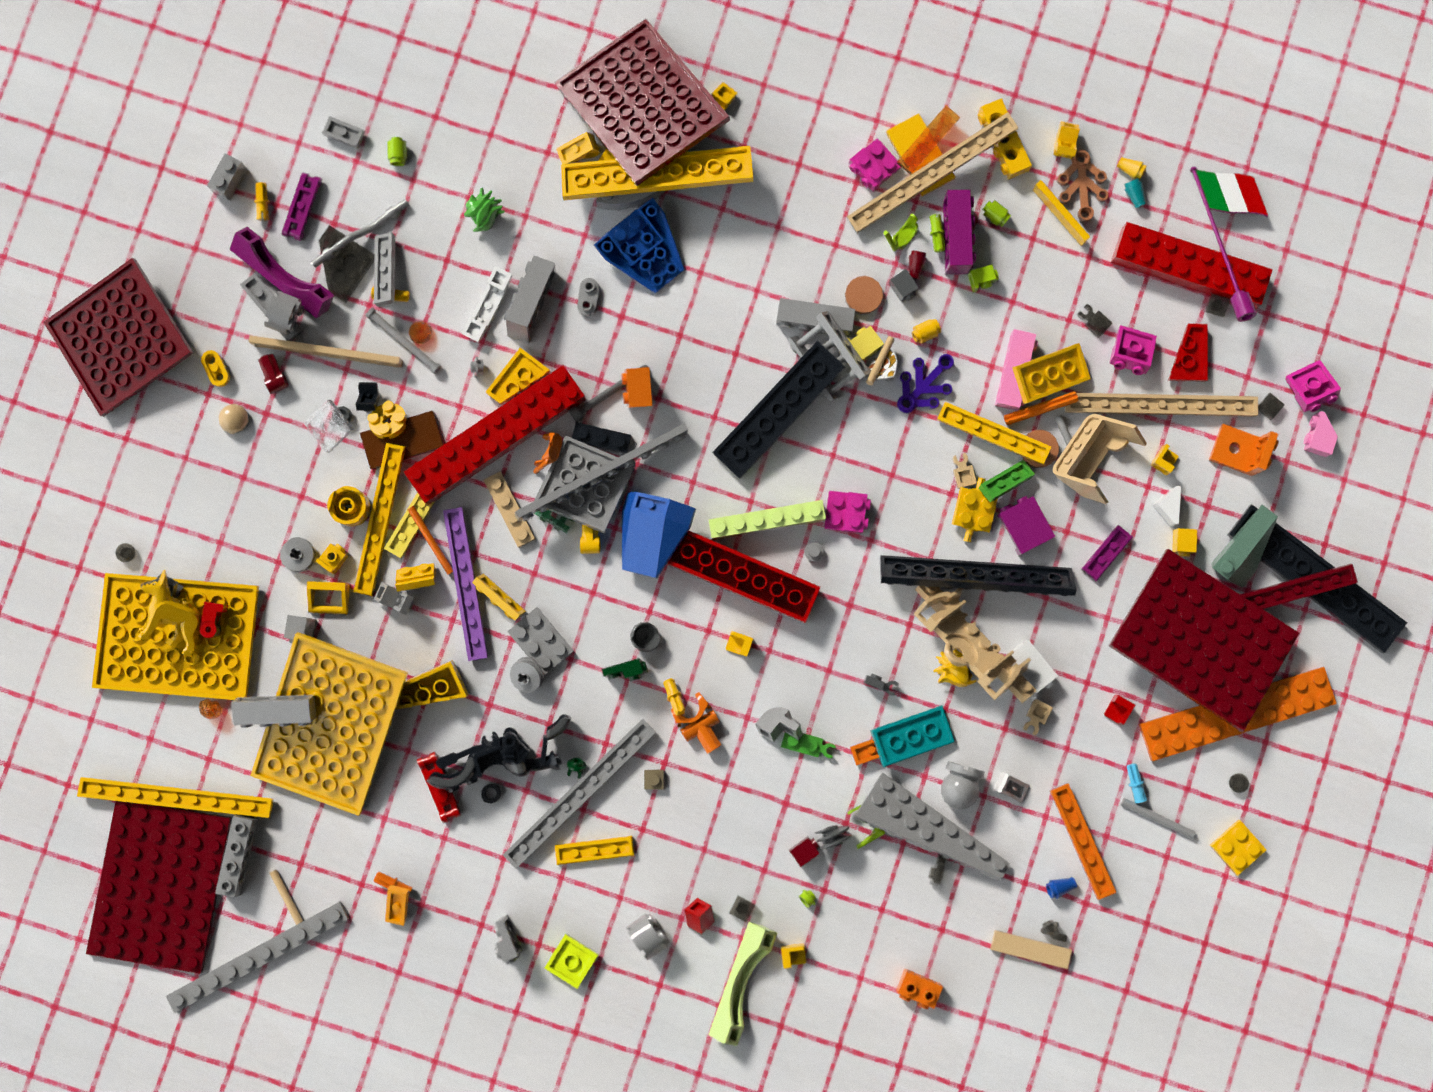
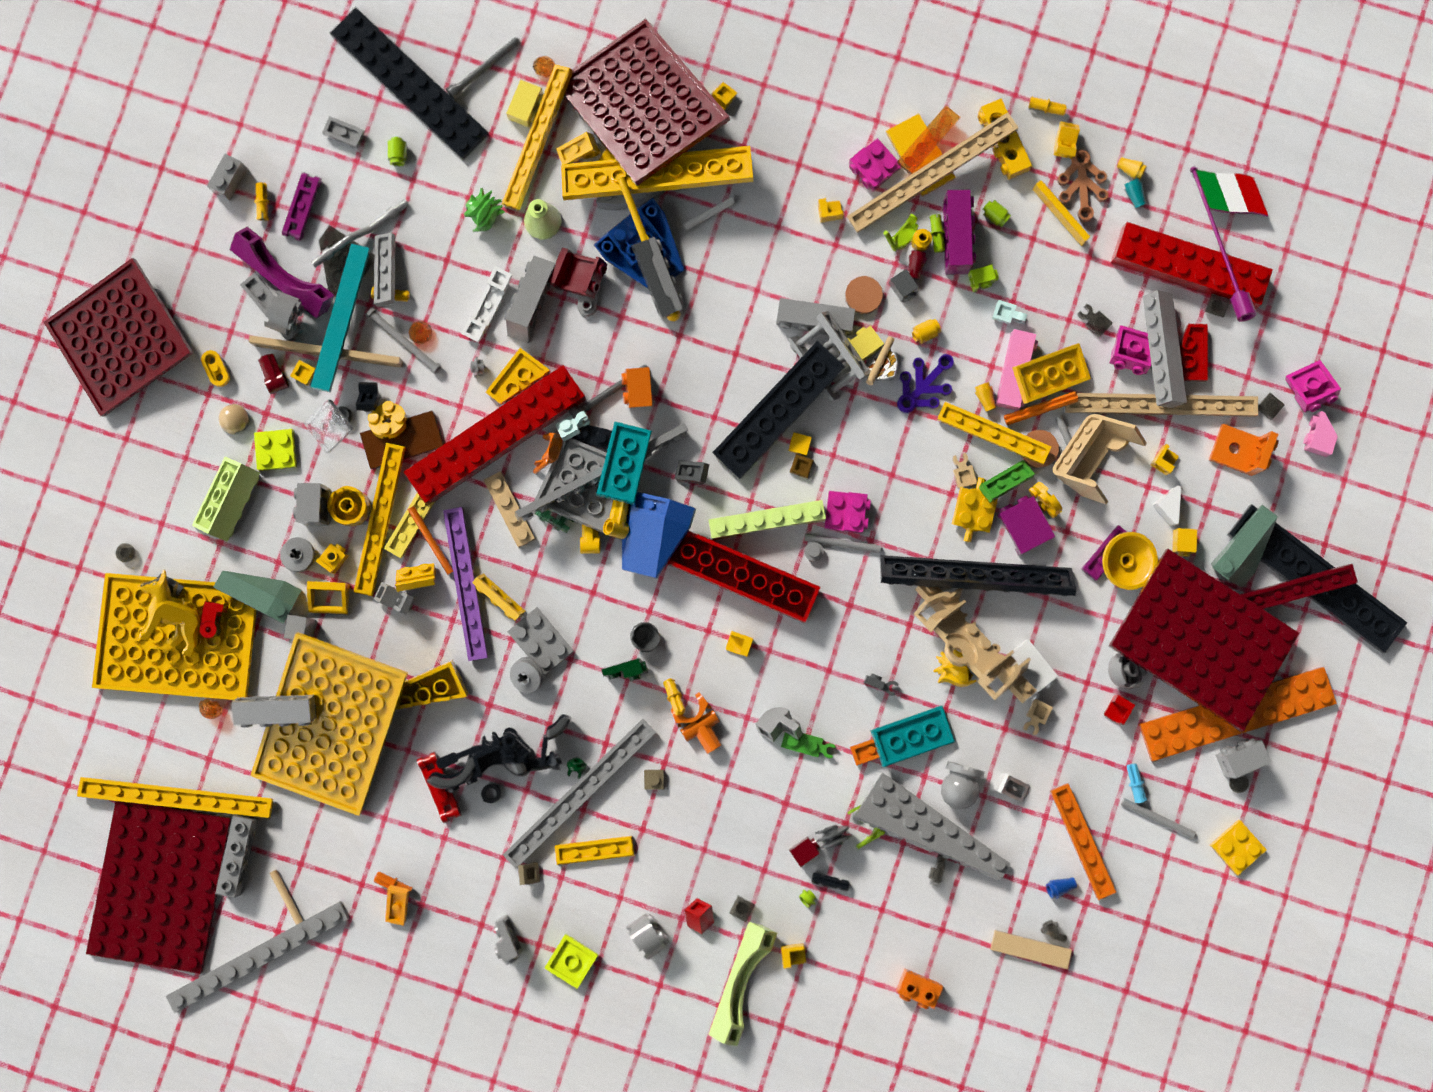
none -> yellowish green slope [192,457,260,542]
none -> sand green wedge [213,570,302,624]
none -> neon yellow plate [254,429,297,471]
none -> yellow plate [290,360,315,386]
none -> light grey brick [293,483,329,526]
none -> teal tile [311,244,371,393]
none -> black plate [330,7,489,160]
none -> dark grey piece [446,37,520,101]
none -> yellow tile [502,64,573,211]
none -> light yellow brick [506,79,543,128]
none -> dark tan plate [518,863,540,885]
none -> yellowish green cone [524,199,562,240]
none -> clear orange plate [533,56,555,78]
none -> dark red panel [548,247,608,299]
none -> light aqua plate [555,411,591,441]
none -> teal tile [596,421,652,505]
none -> yellow piece [603,500,630,539]
none -> piece [618,176,684,322]
none -> dark grey slope [674,460,710,485]
none -> white bar [683,197,735,231]
none -> yellow tile [788,432,812,456]
none -> pearl gold tile [790,454,814,478]
none -> light grey bar [804,533,881,553]
none -> black axle [811,873,850,891]
none -> yellow panel [817,198,844,223]
none -> yellow brick [911,229,932,252]
none -> yellow cone [974,382,996,412]
none -> light aqua plate [992,300,1027,325]
none -> yellow axle [1028,96,1067,116]
none -> yellow plate [1029,482,1063,518]
none -> yellow dish [1102,532,1158,590]
none -> light grey cylinder [1108,653,1146,689]
none -> light grey brick [1143,290,1187,408]
none -> light grey brick [1215,738,1272,778]

